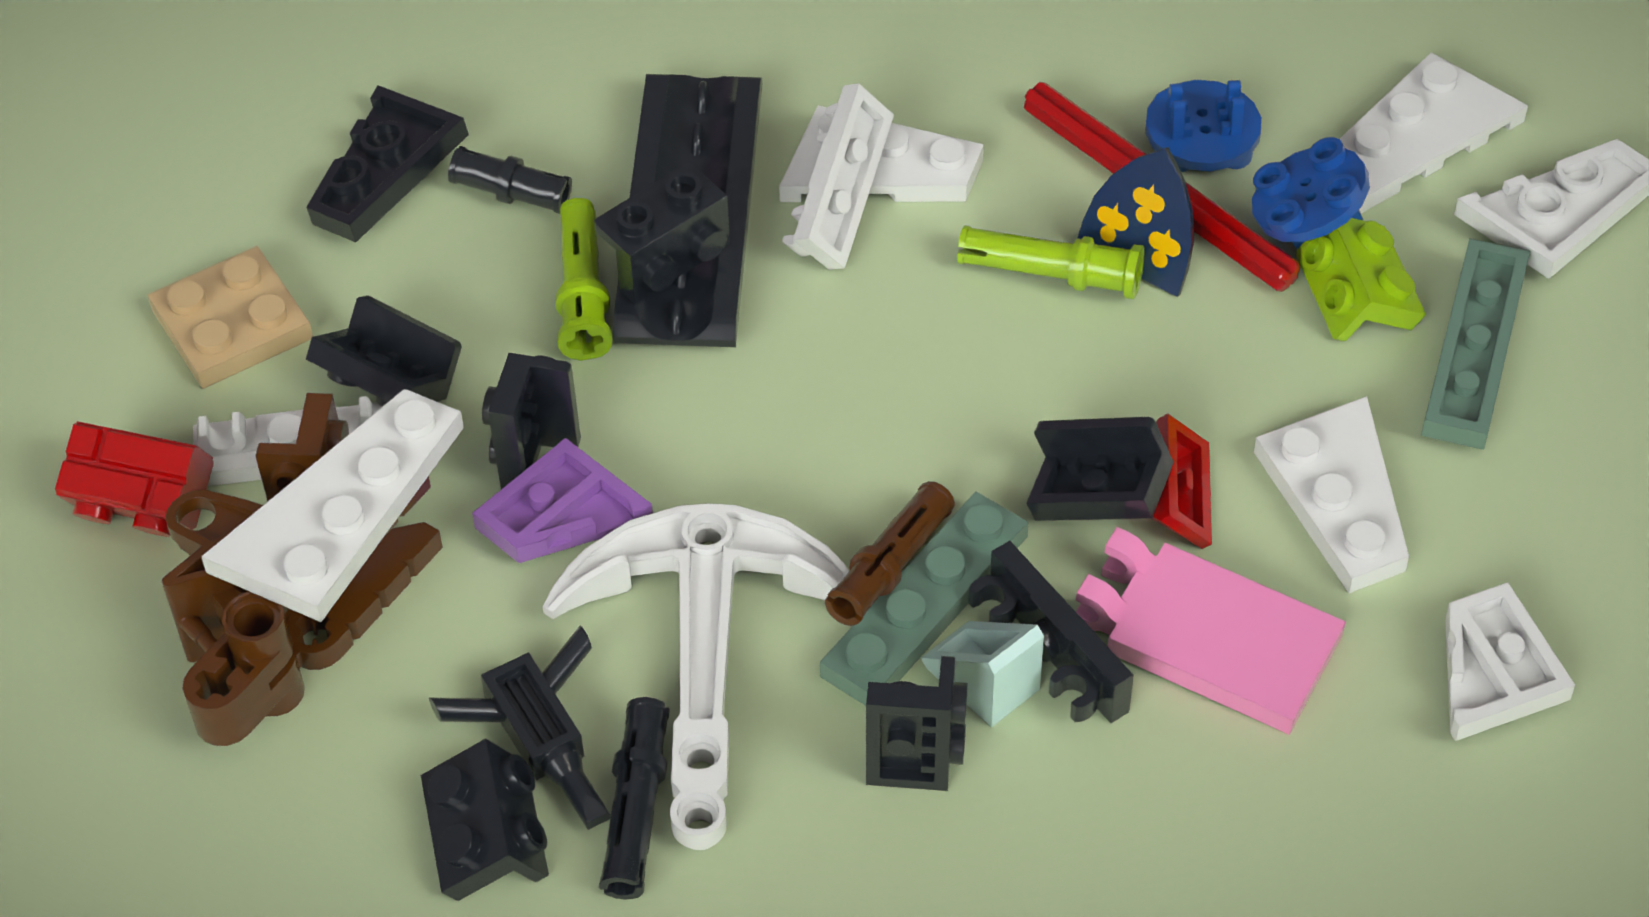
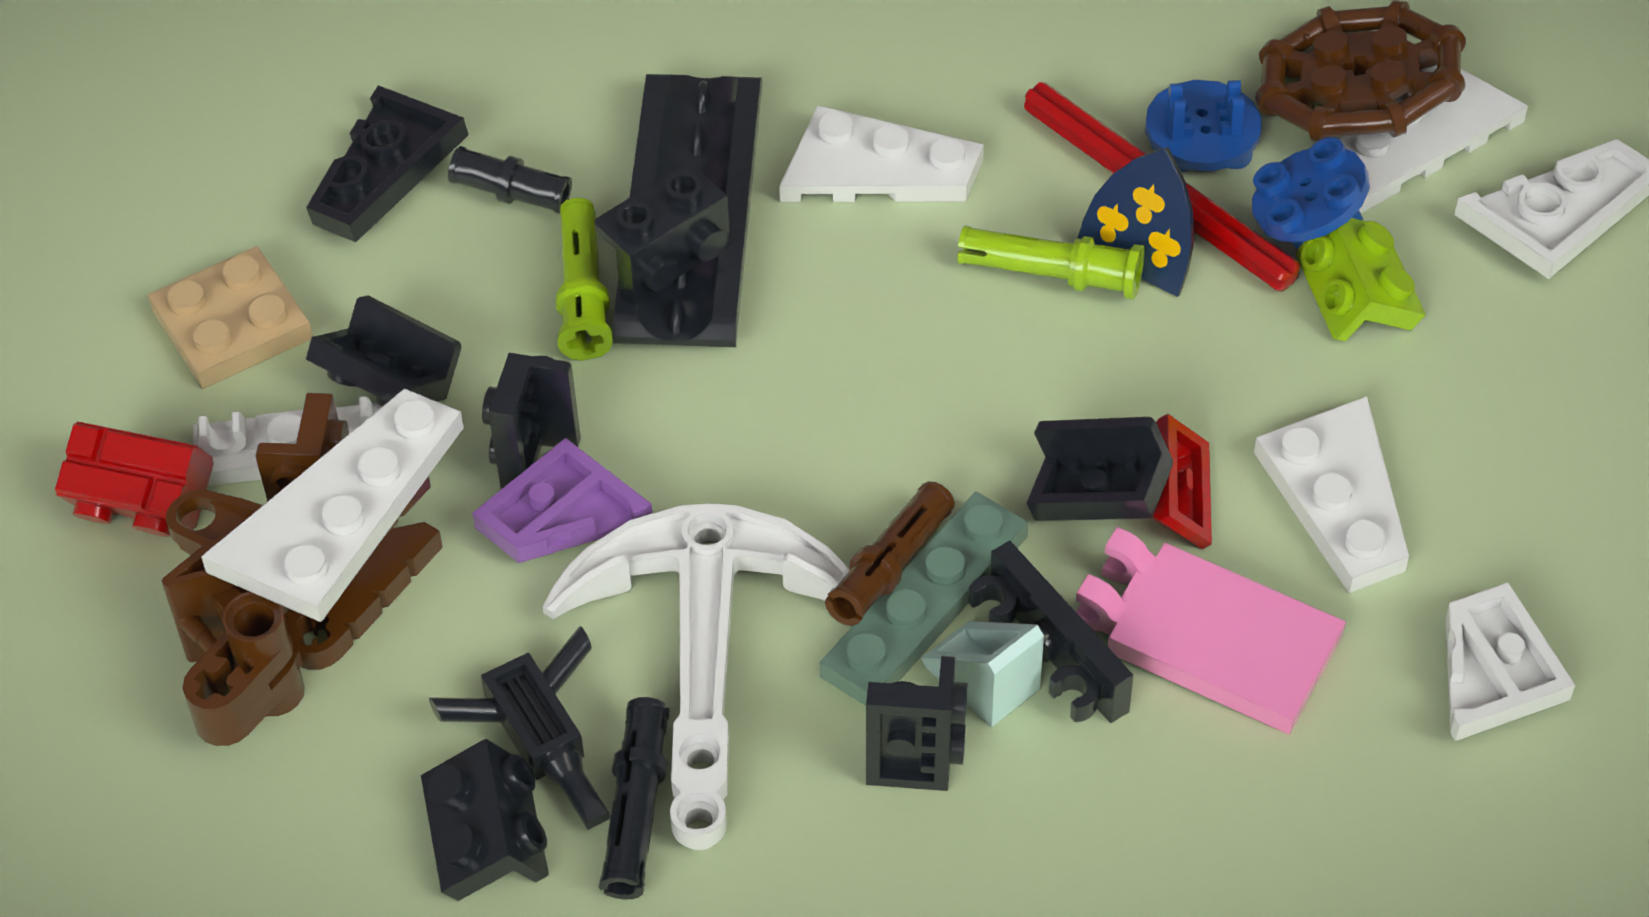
white plate [782,83,894,270] -> none
sand green plate [1421,238,1530,450] -> none
none -> reddish brown plate [1255,0,1466,142]

